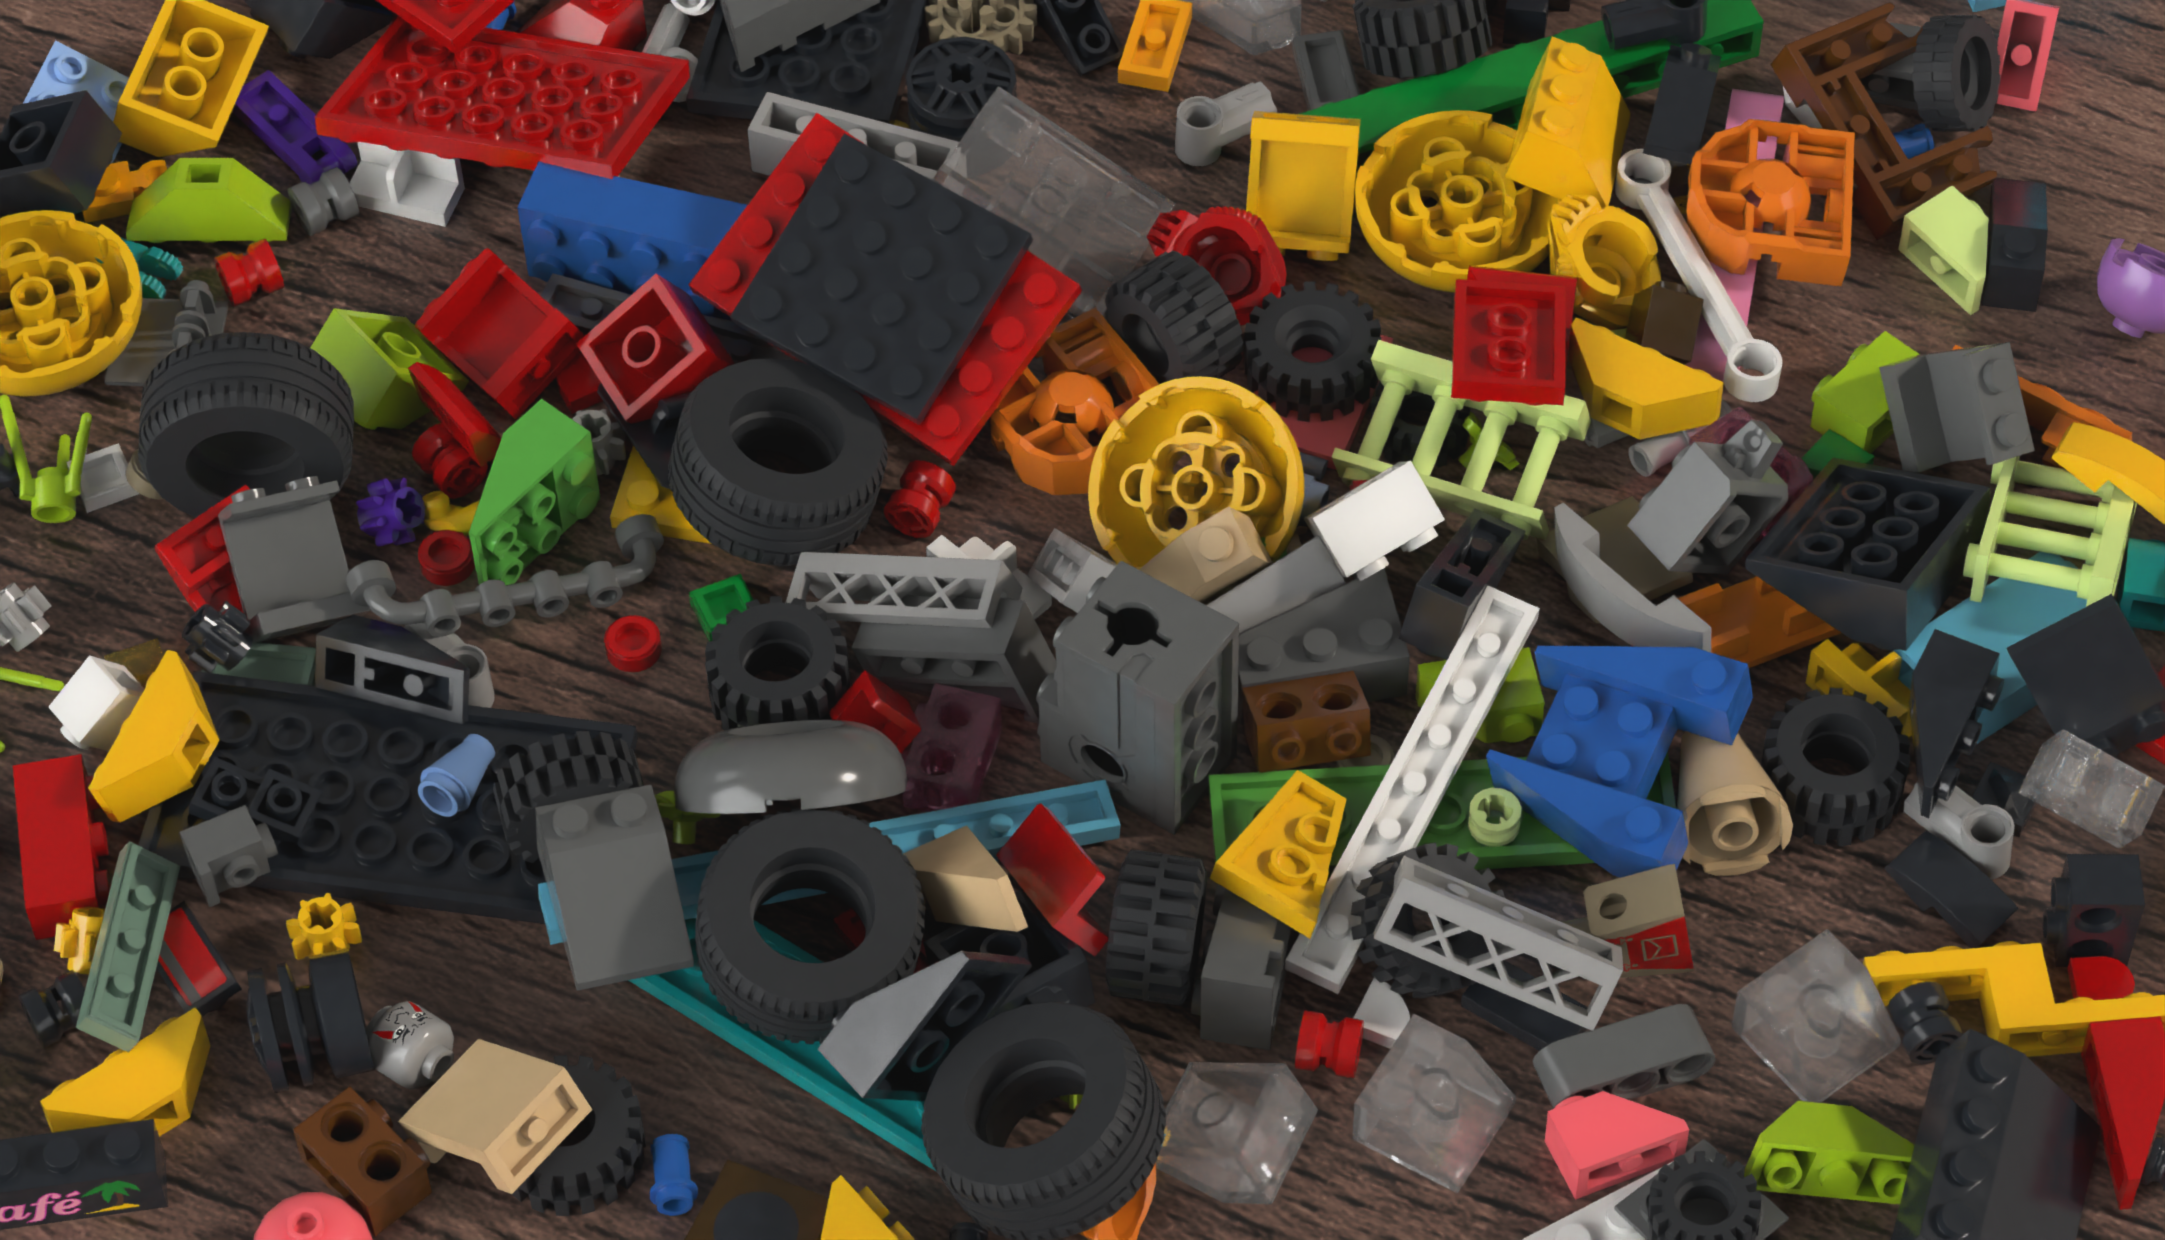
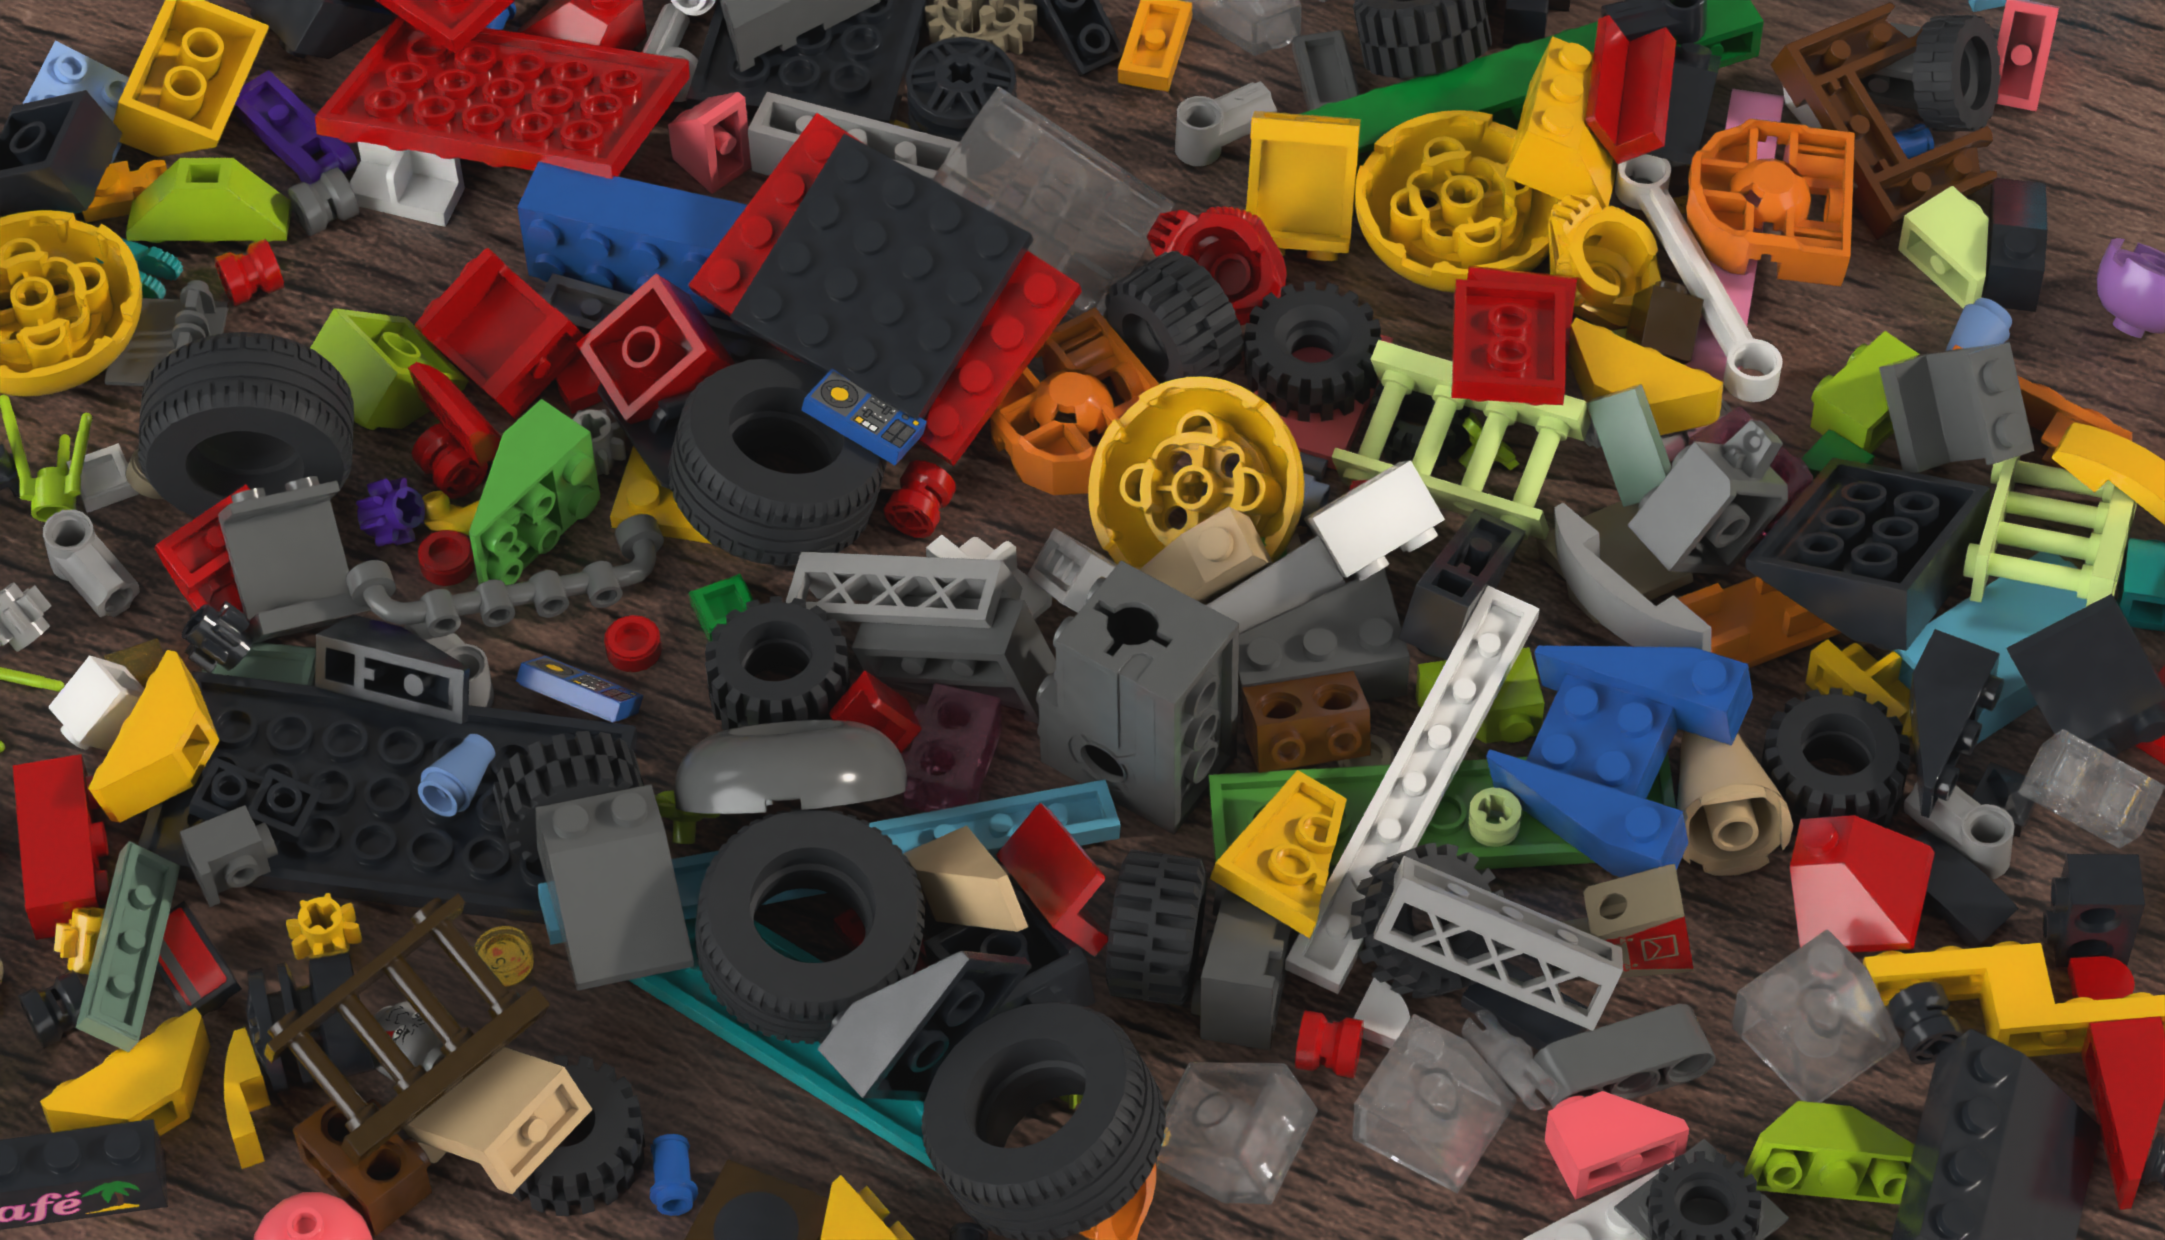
none -> light grey piece [43,509,140,618]
none -> yellow slope [224,1027,271,1169]
none -> dark brown fence [264,893,550,1166]
none -> clear yellow tile [474,926,534,986]
none -> tile [516,656,644,723]
none -> coral slope [668,92,751,194]
none -> tile [801,368,927,465]
none -> clear pin [1462,1010,1559,1111]
none -> red panel [1586,15,1676,164]
none -> sand green tile [1586,384,1672,507]
none -> red slope [1789,815,1935,955]
none -> medium blue cone [1945,298,2012,351]

